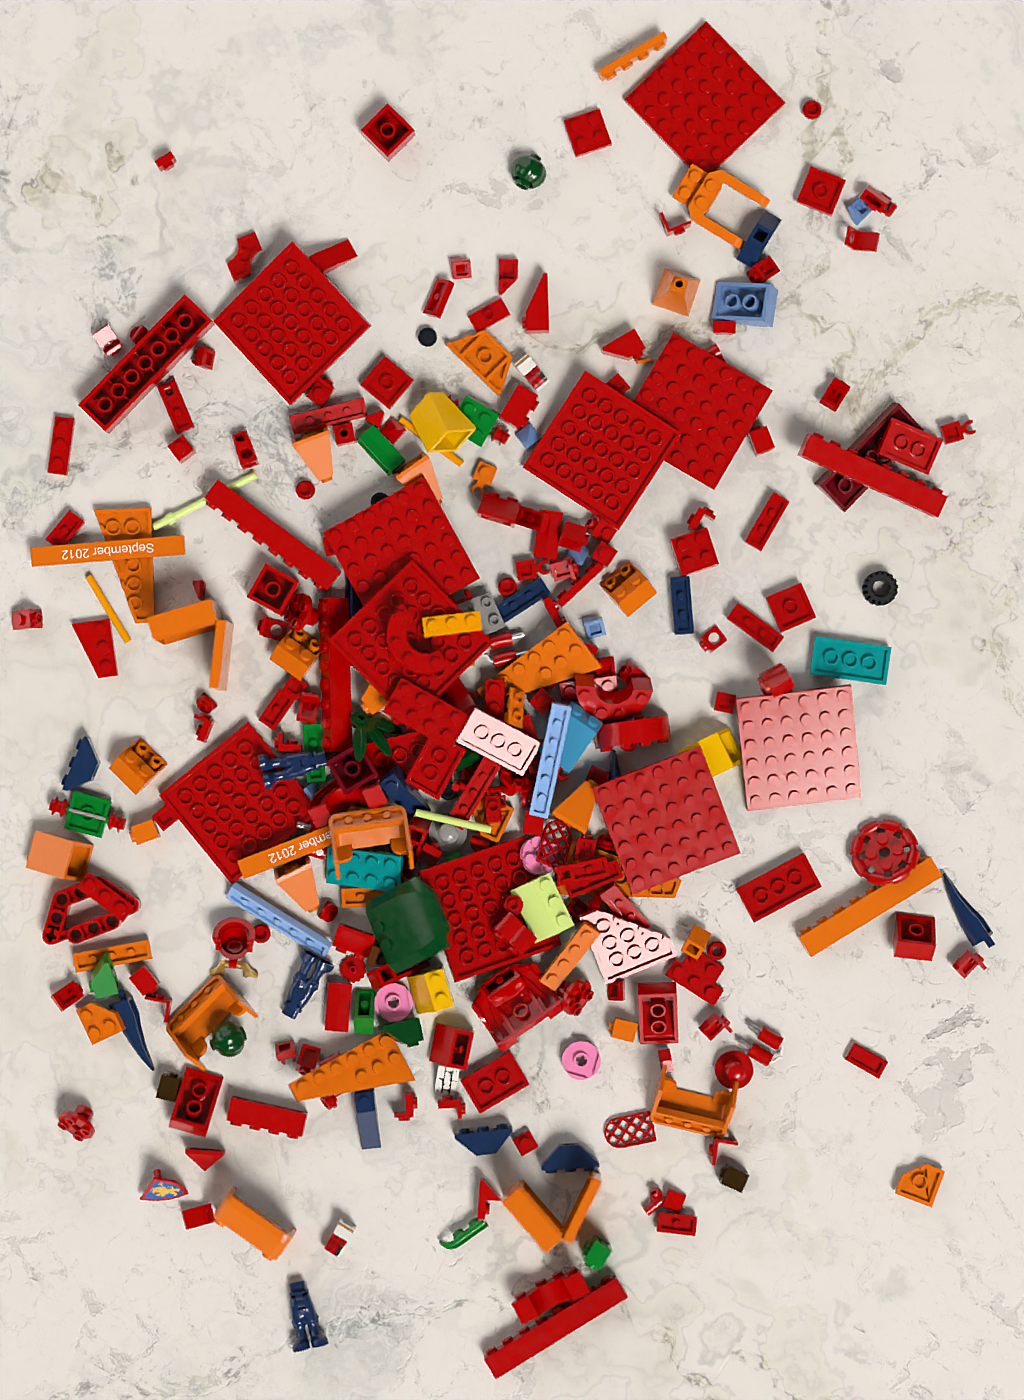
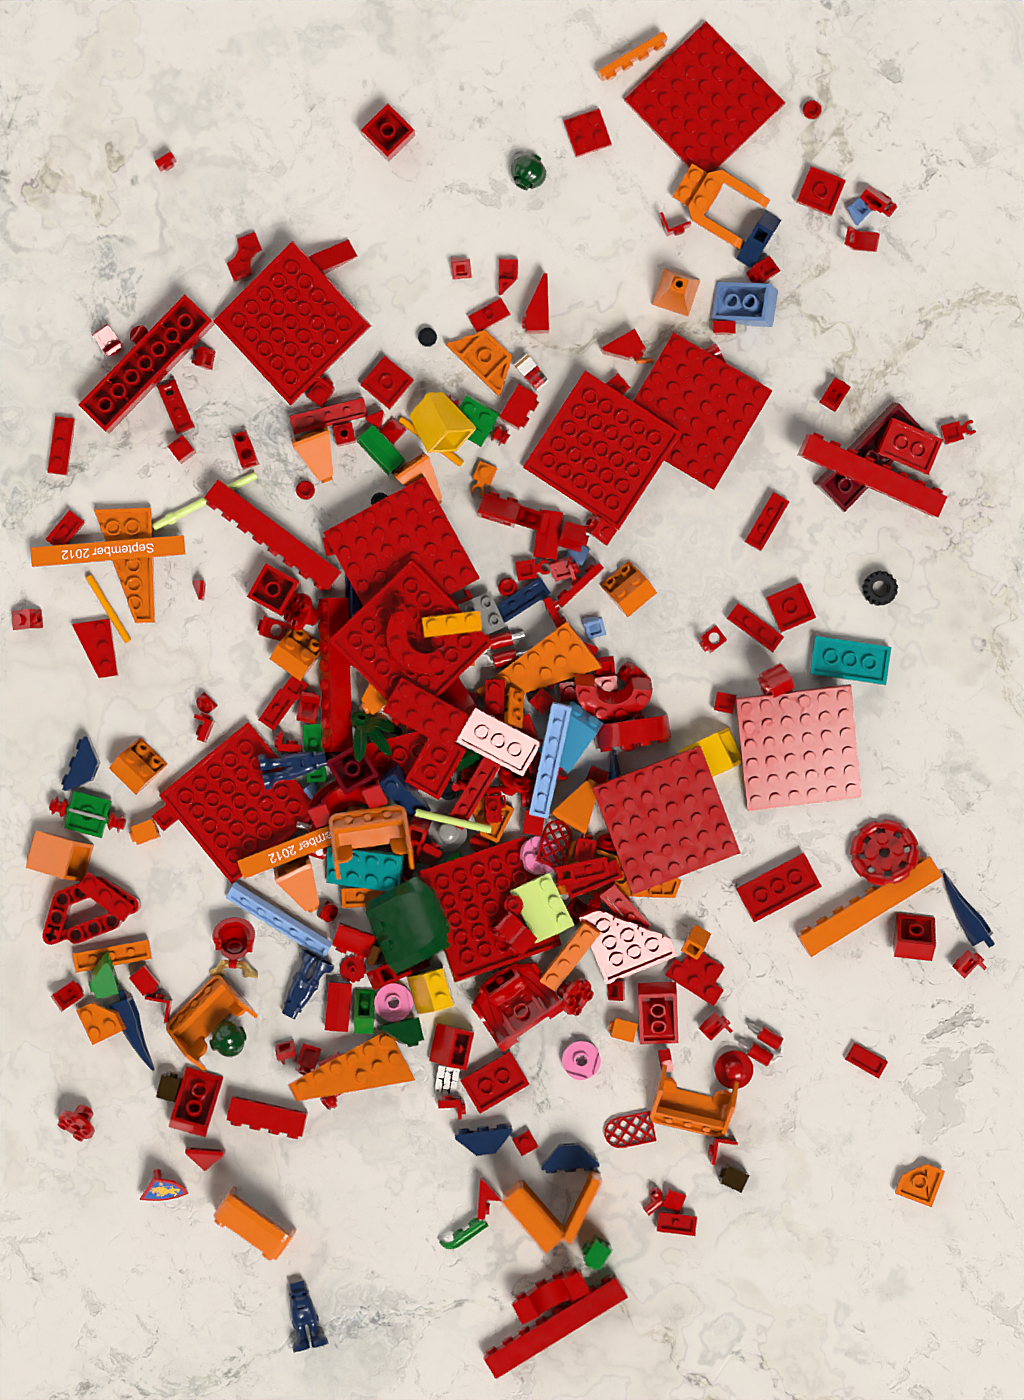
orange container [147,599,234,691] -> none
red bracket [181,1203,215,1230] -> none
red plate [254,924,271,943] -> none
leg [324,1218,356,1258] -> none
dark blue slope [354,1089,381,1150] -> none
red bracket [394,1092,418,1121] -> none
red plate [423,278,455,318] -> none
medium blue slope [515,423,541,450] -> none
red brick [591,541,618,569] -> none
red brick [669,527,719,577] -> none
dark blue plate [670,576,694,635] -> none
red bracket [686,506,716,532] -> none
red plate [707,941,727,960] -> none
red brick [747,425,775,456] -> none

